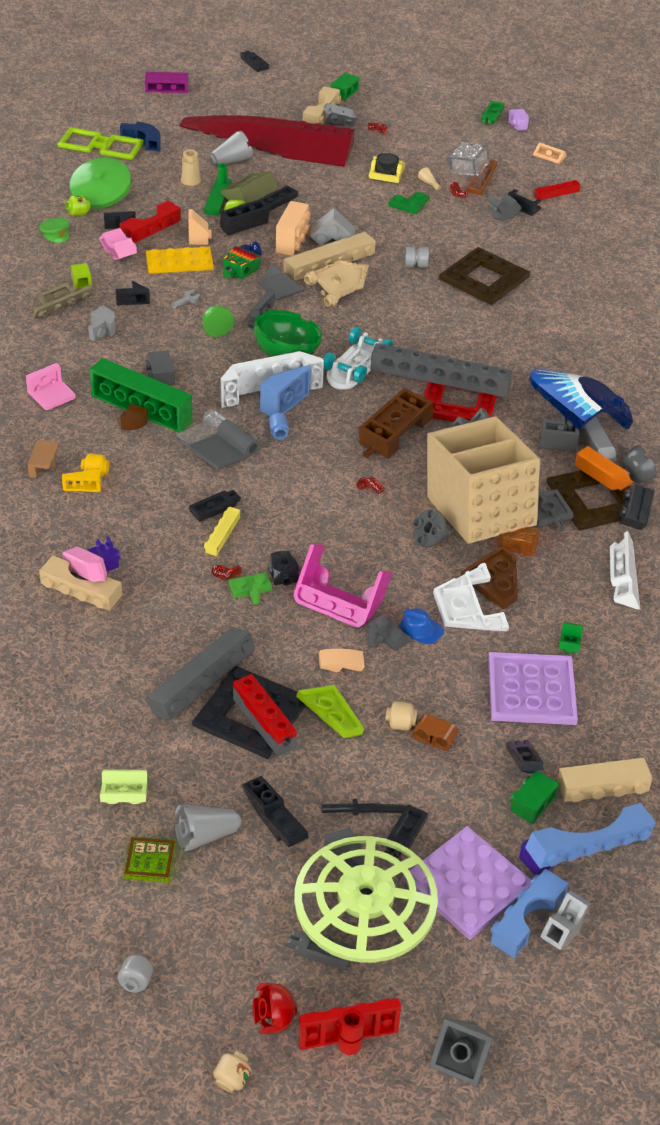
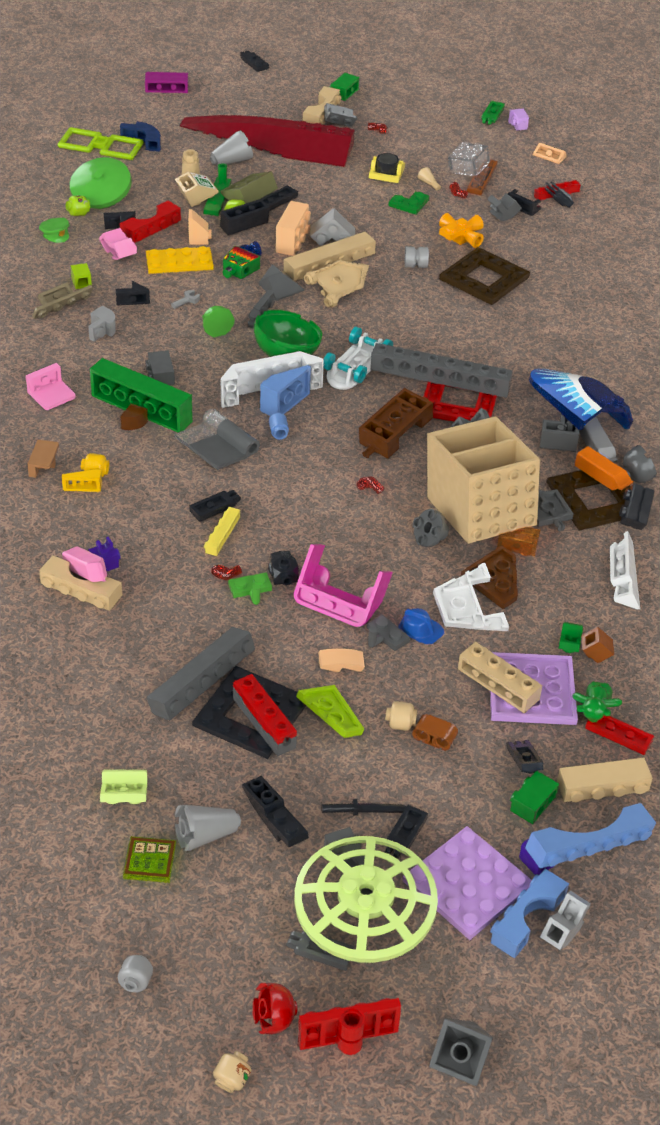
none -> tan slope [175,172,219,207]
none -> light orange brick [439,213,484,248]
none -> tan brick [458,642,542,713]
none -> black piece [545,182,574,208]
none -> green piece [572,681,622,722]
none -> dark orange brick [581,627,614,663]
none -> red plate [585,715,654,755]

